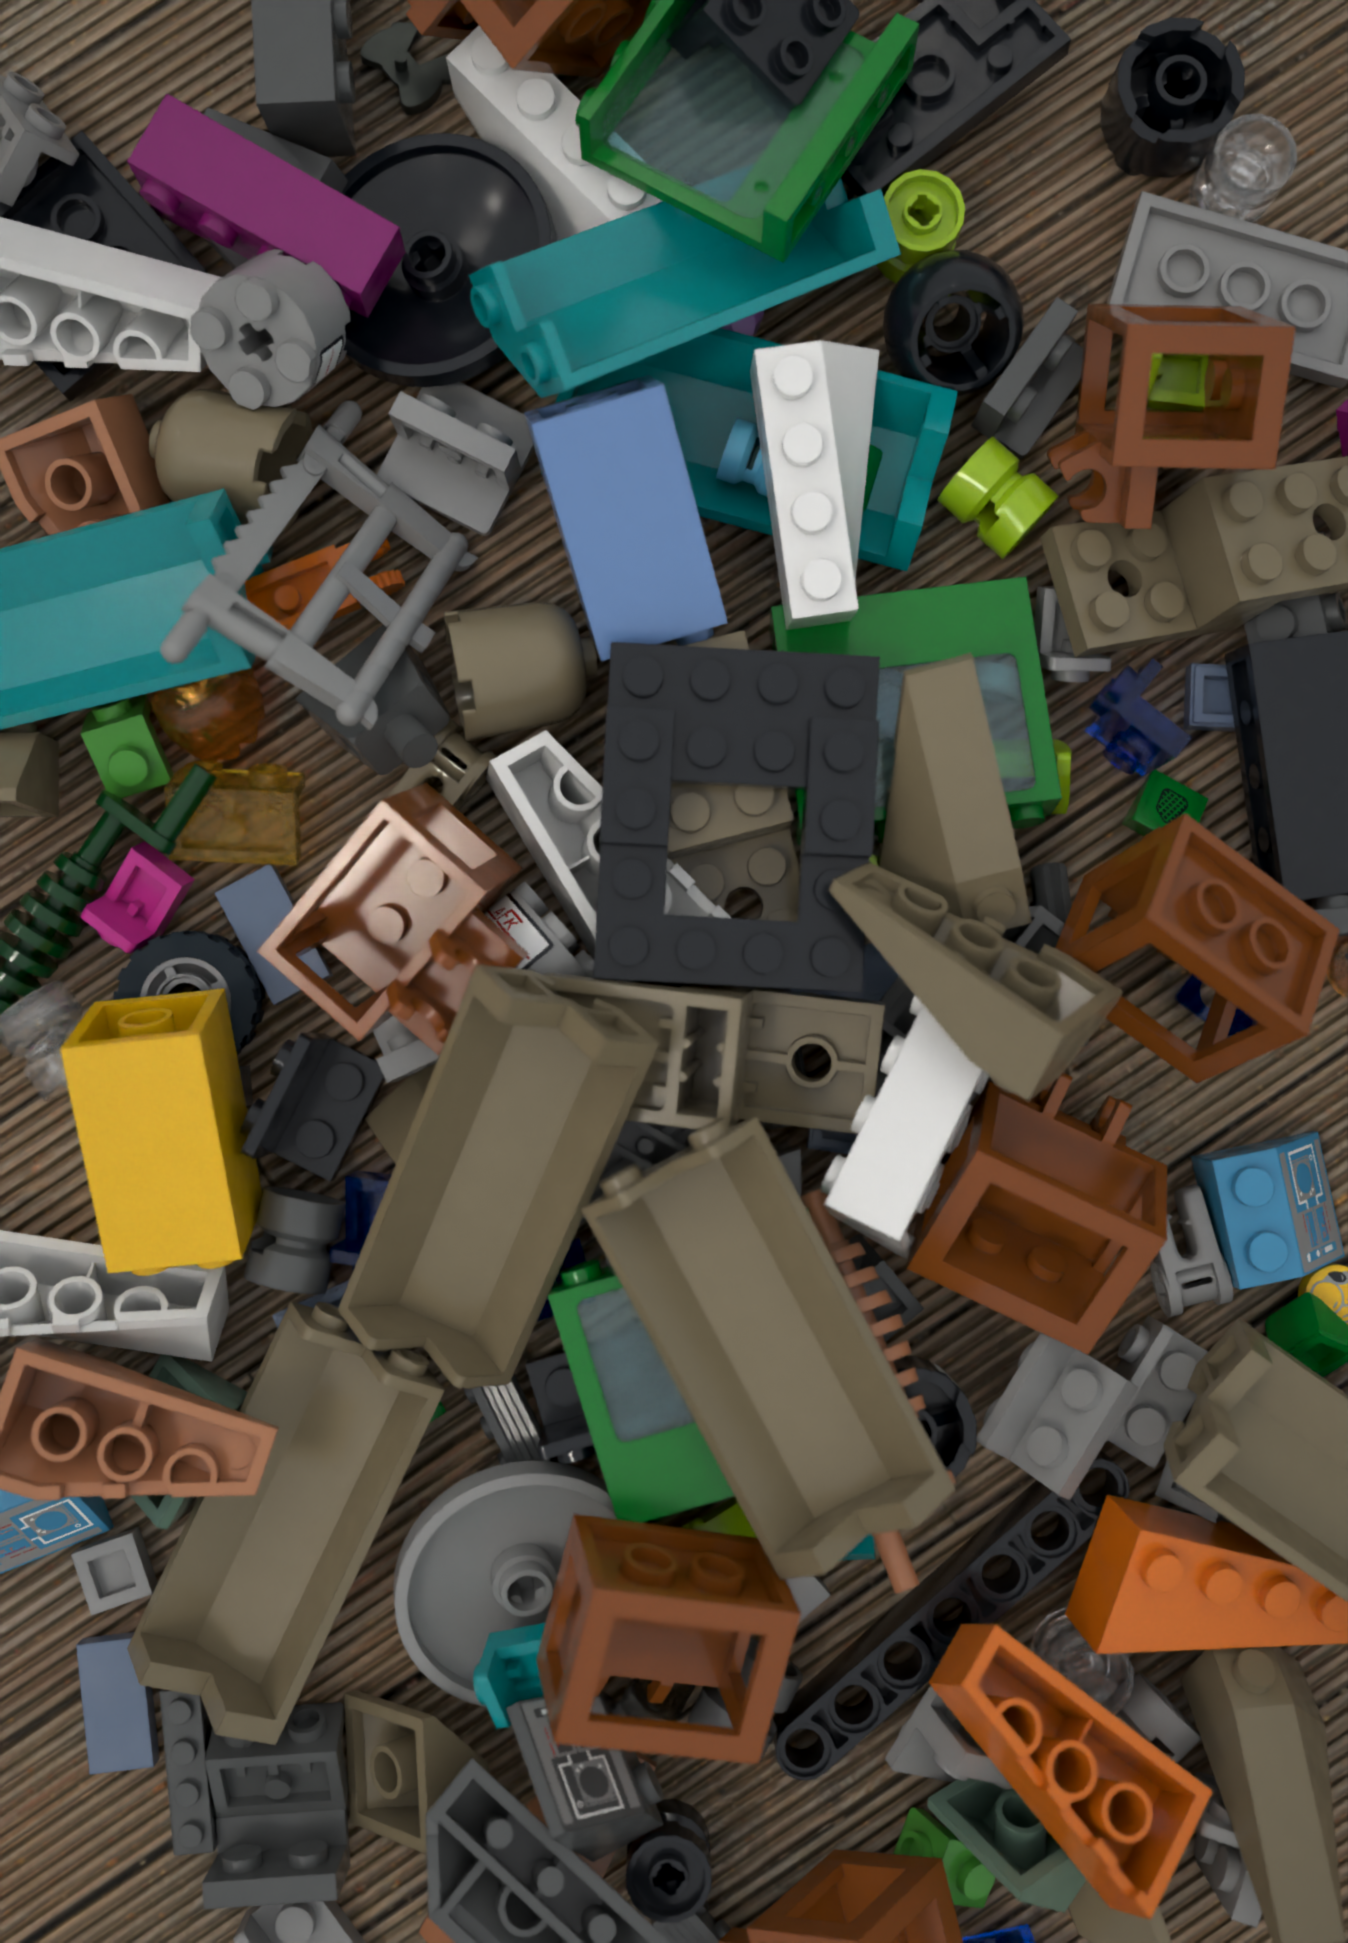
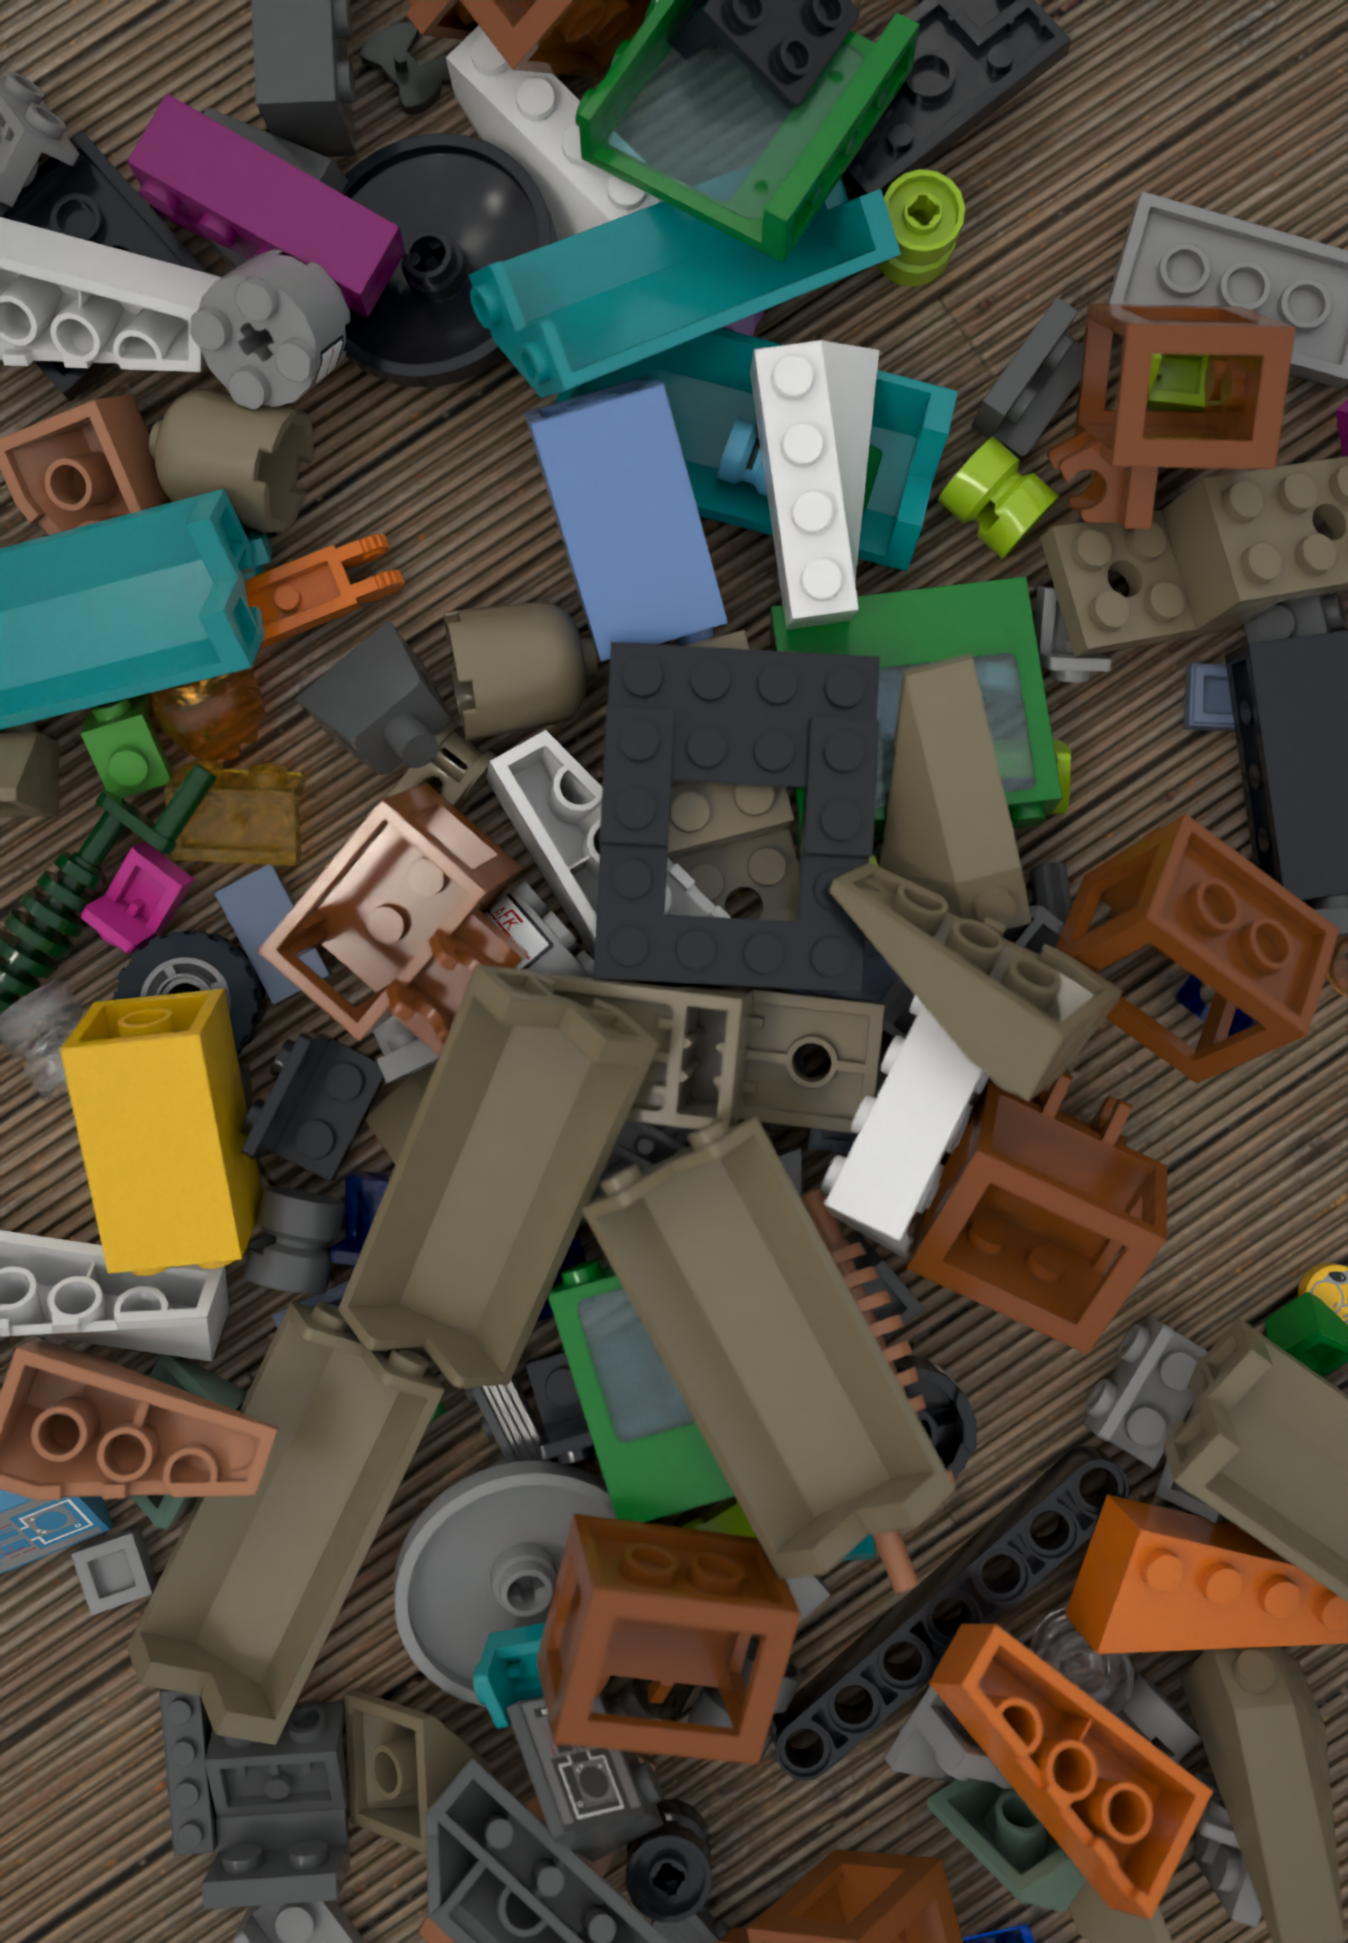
sand blue tile [76,1632,160,1775] -> none
light grey piece [160,400,478,731] -> none
light grey bracket [377,382,534,536] -> none
black wheel [883,250,1024,397] -> none
bright green bracket [893,1807,995,1908] -> none
light grey bracket [976,1332,1139,1500] -> none
clear blue bracket [1084,658,1192,777] -> none
black brick [1100,17,1245,177] -> none
green slope [1121,768,1208,836] -> none
light grey piece [1140,1184,1234,1318] -> none
clear wheel [1189,114,1297,224] -> none
dark azure slope [1191,1131,1345,1290] -> none

